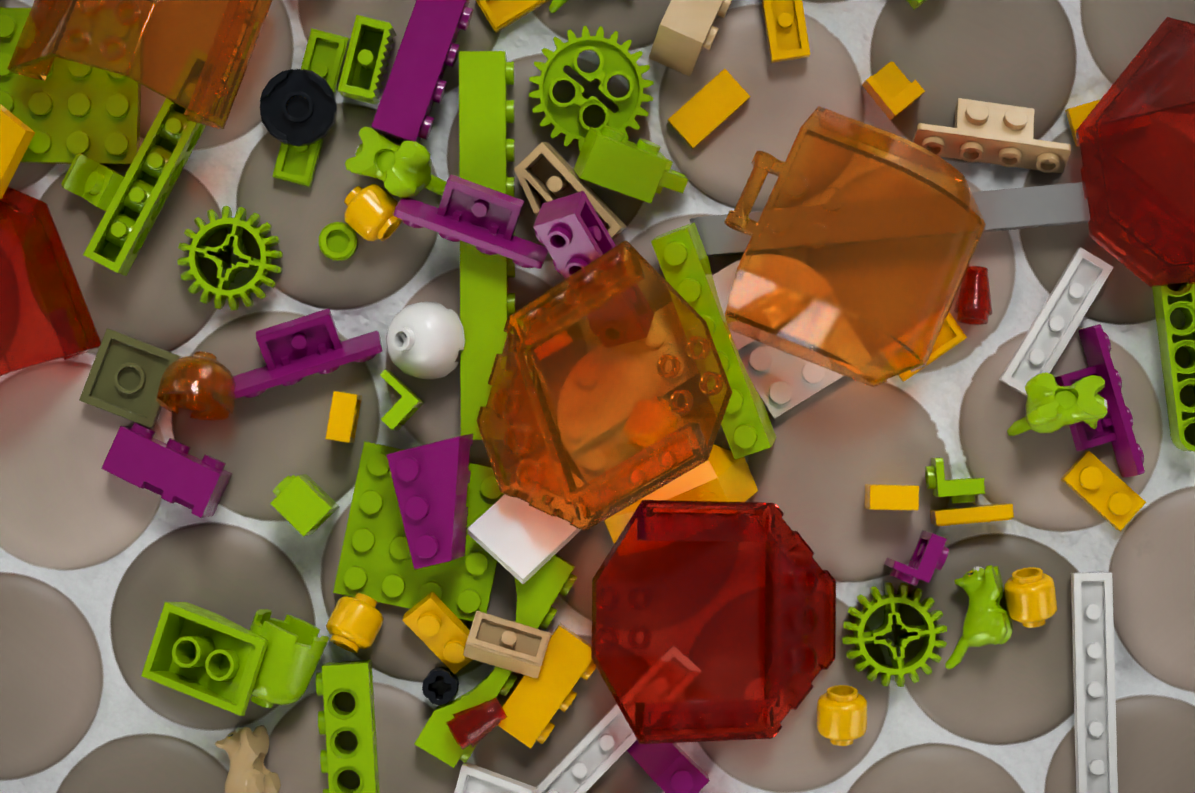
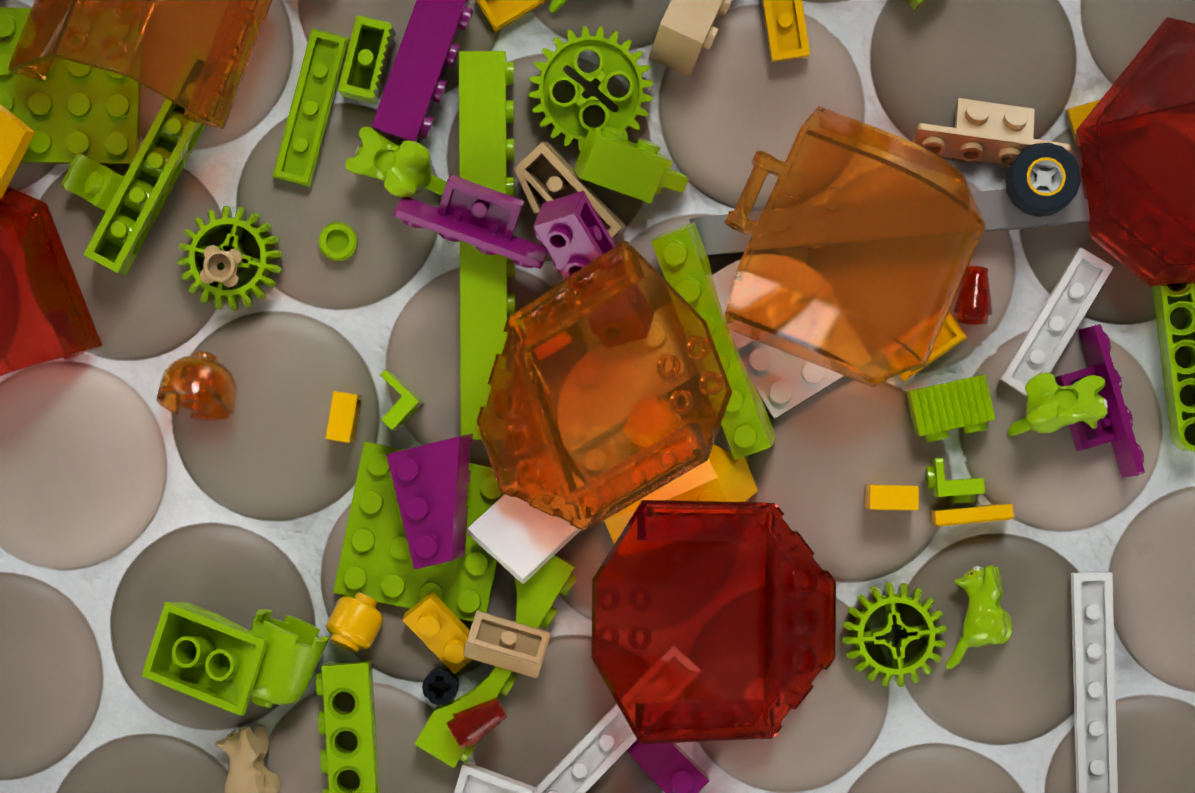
olive plate [79,328,182,428] -> none
magenta wedge [101,422,232,518] -> none
magenta bracket [232,308,383,398] -> none
black tile [260,69,338,147] -> none
lime brick [270,474,340,536] -> none
yellow head [344,184,402,241] -> none
white cylinder [386,301,465,379] -> none
yellow brick [492,623,599,749] -> none
yellow tile [667,68,751,149] -> none
yellow head [817,685,867,746] -> none
yellow panel [862,62,925,121] -> none
magenta bracket [884,530,949,586] -> none
yellow head [1004,567,1057,628] -> none
yellow plate [1061,450,1146,531] -> none
none -> tan plate [200,245,242,287]
none -> lime brick [906,374,996,442]
none -> black wheel [1005,142,1081,217]

